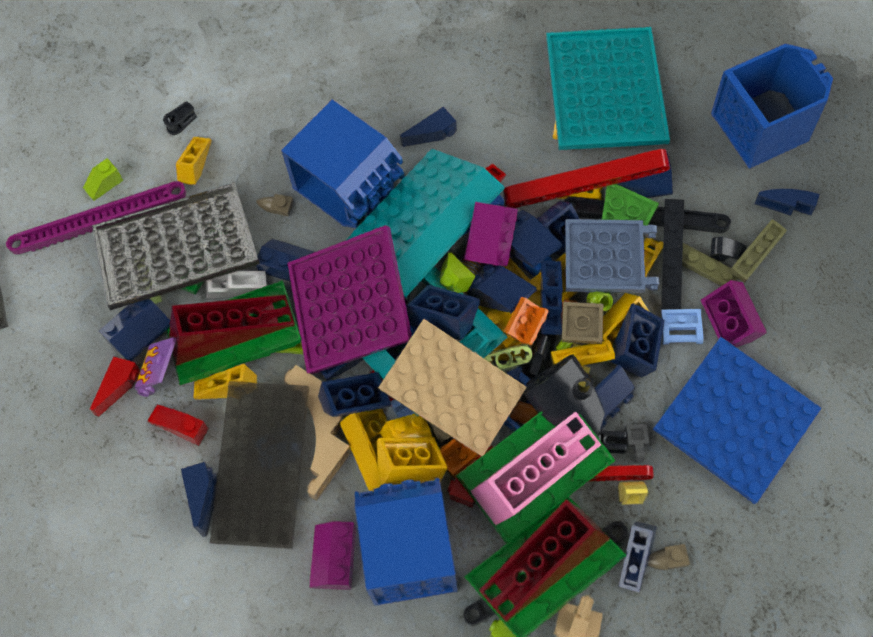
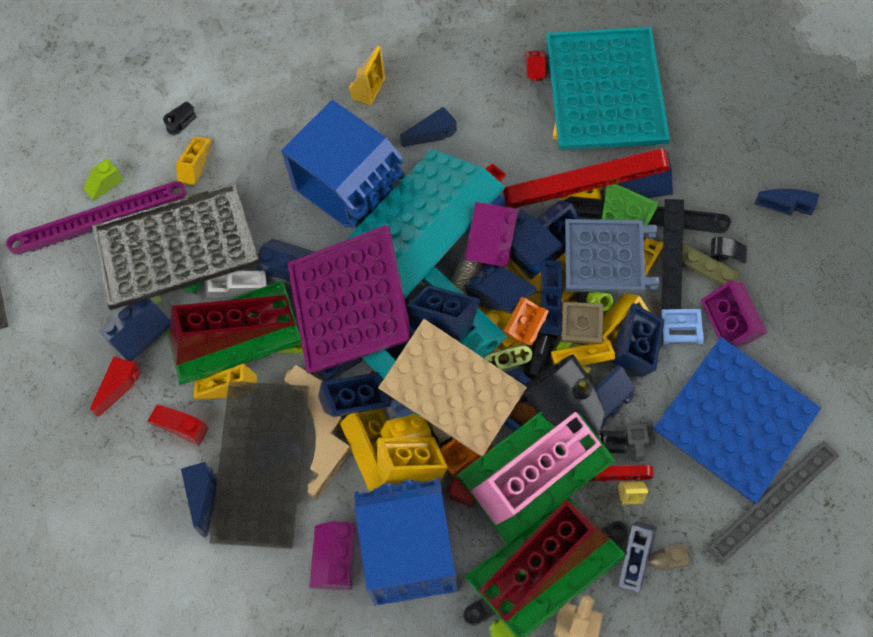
medium lavender door [135,337,177,397] -> none
dark tan plate [256,194,294,216] -> none
lime slope [440,253,475,293] -> none
blue container [711,44,833,169] -> none
olive plate [729,219,787,283] -> none
none -> yellow slope [349,46,385,106]
none -> red slope [525,50,545,81]
none -> dark grey tile [707,441,839,564]

